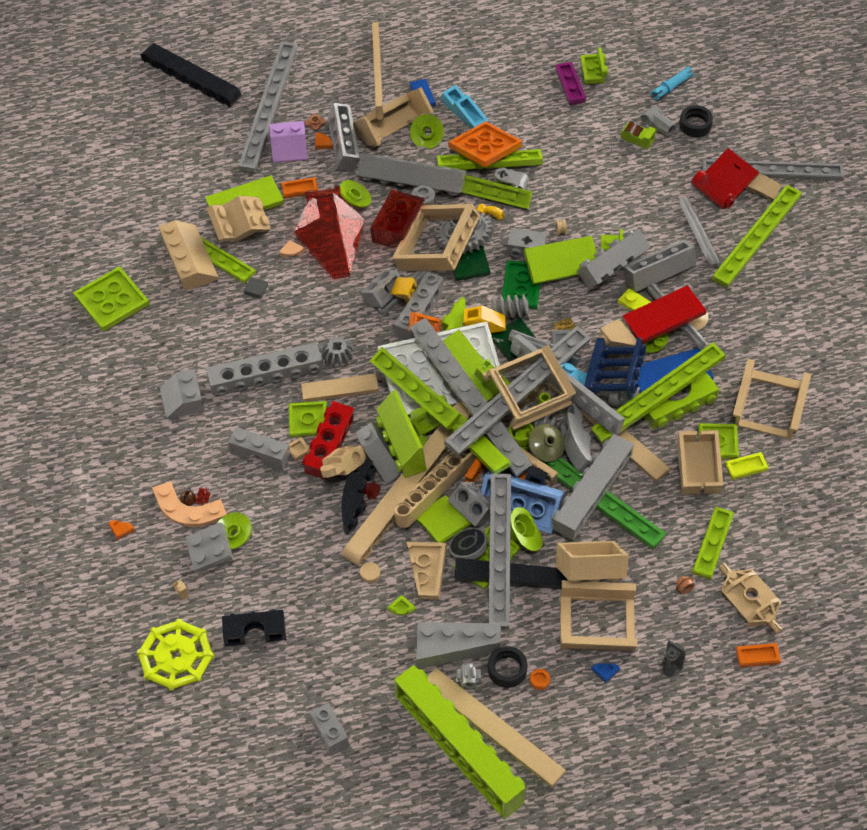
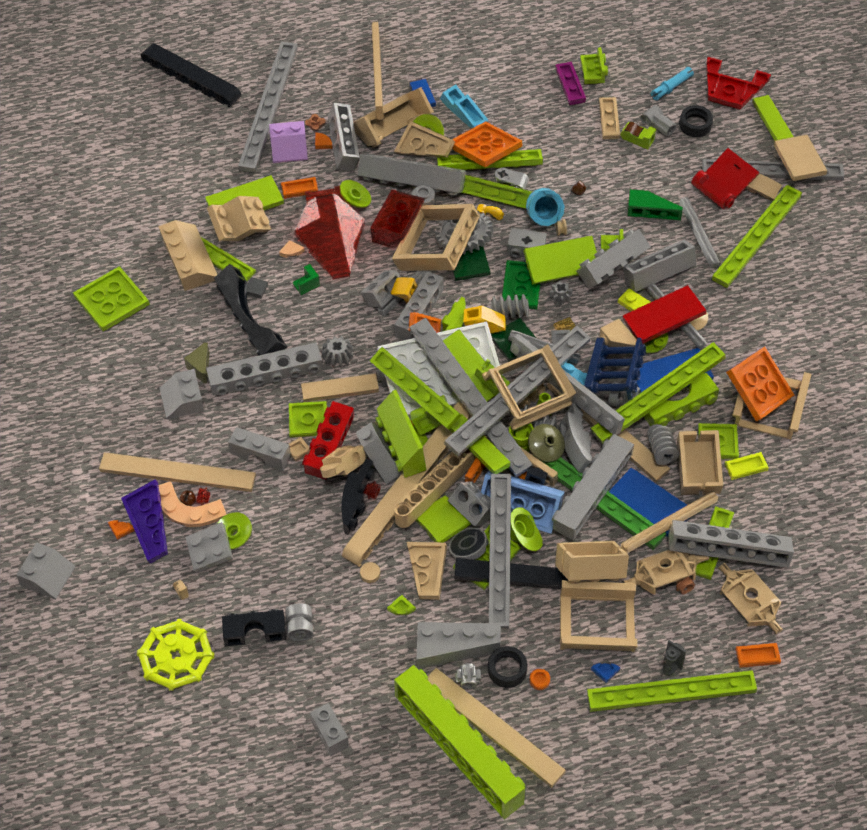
none -> light grey slope [16,542,76,600]
none -> tan tile [99,452,256,492]
none -> dark purple wing [121,479,168,564]
none -> olive slope [184,343,210,383]
none -> black arch [214,264,288,356]
none -> light grey wheel [285,603,313,641]
none -> green panel [293,264,320,295]
none -> tan wing [394,121,455,158]
none -> medium azure tile [526,188,565,226]
none -> light grey gear [549,281,573,305]
none -> reddish brown hinge [571,180,586,196]
none -> lime plate [587,670,757,712]
none -> tan tile [599,97,620,139]
none -> blue tile [609,467,690,537]
none -> tan axle [621,491,718,553]
none -> tan plate [623,550,709,595]
none -> green slope [628,189,683,221]
none -> light grey piece [647,424,679,465]
none -> light grey brick [668,520,794,568]
none -> red wing [706,57,771,110]
none -> orange plate [726,346,794,421]
none -> lime tile [752,95,794,141]
none -> tan tile [774,135,827,181]

